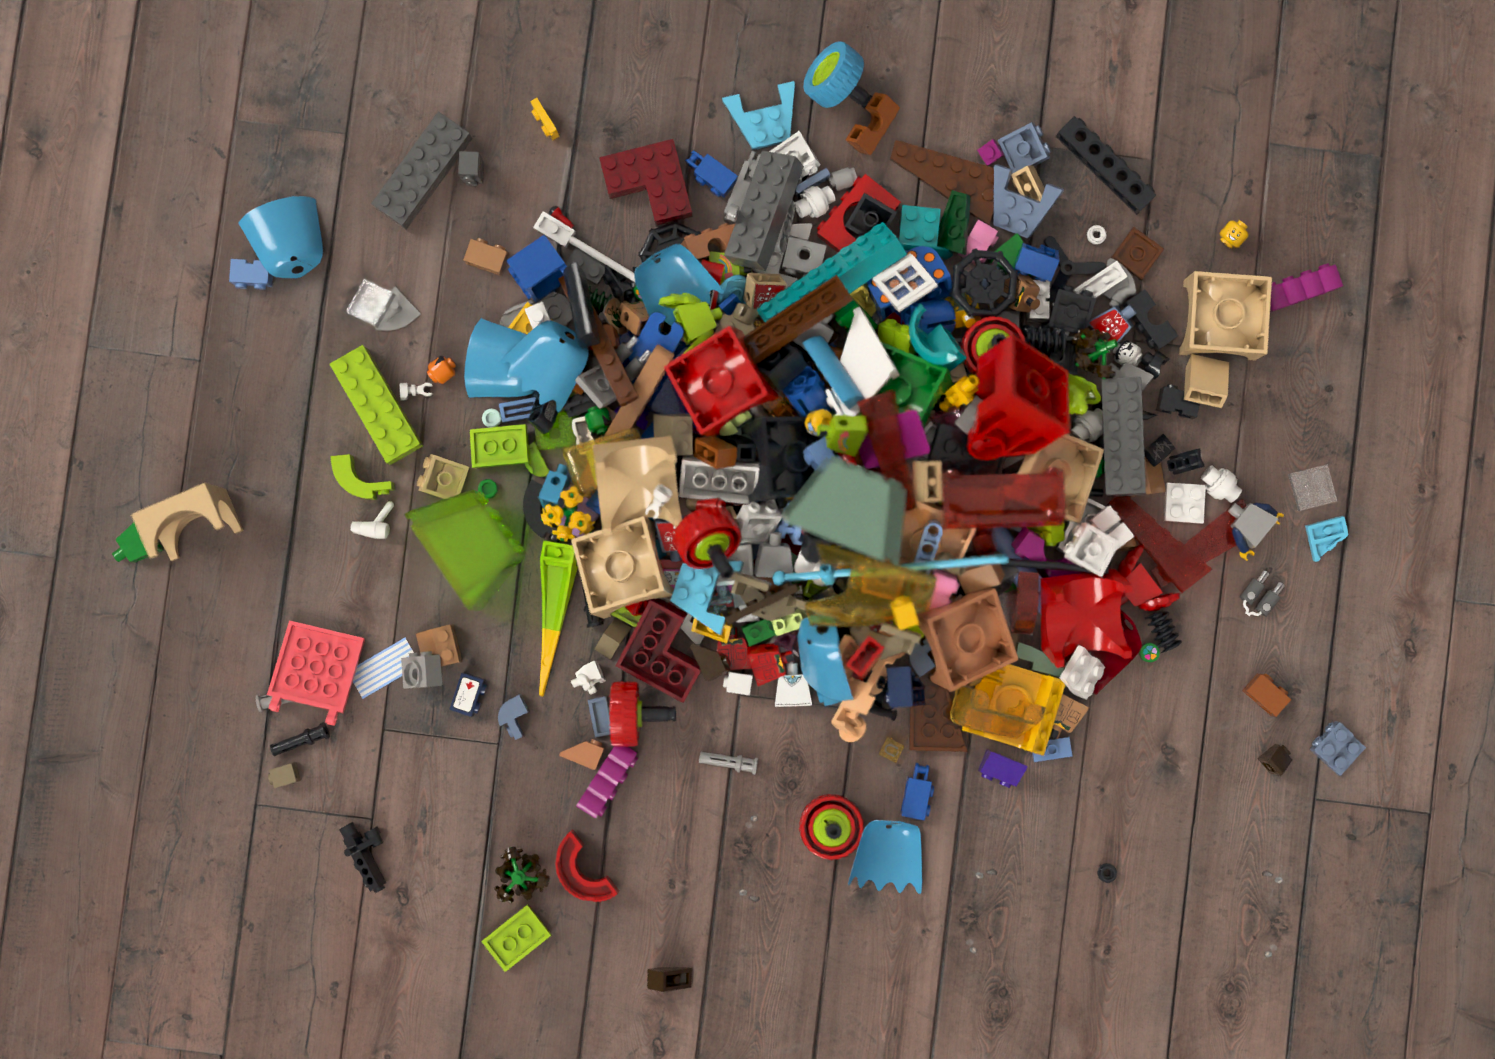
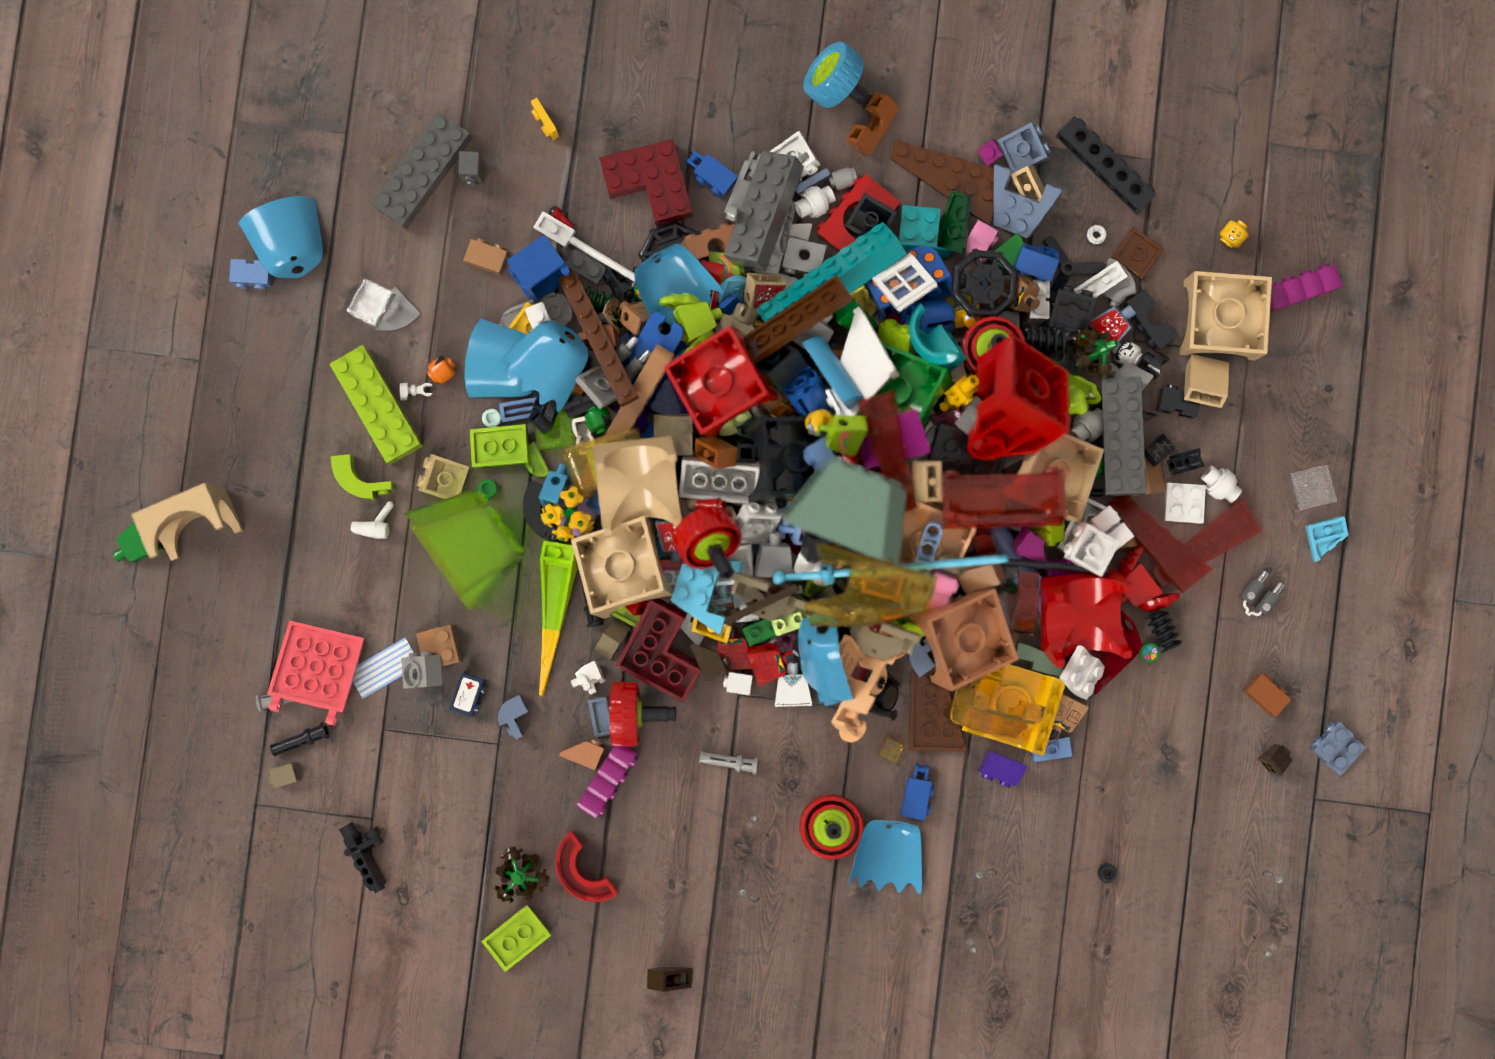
black brick [563,262,600,349] -> none
white piece [645,484,672,519] -> none
medium azure wing [722,81,795,150] -> none
red torso [846,636,885,679] -> none
dark blue wedge [886,667,926,708] -> none
yellow brick [890,596,919,630] -> none
light grey torso [1228,503,1284,561] -> none

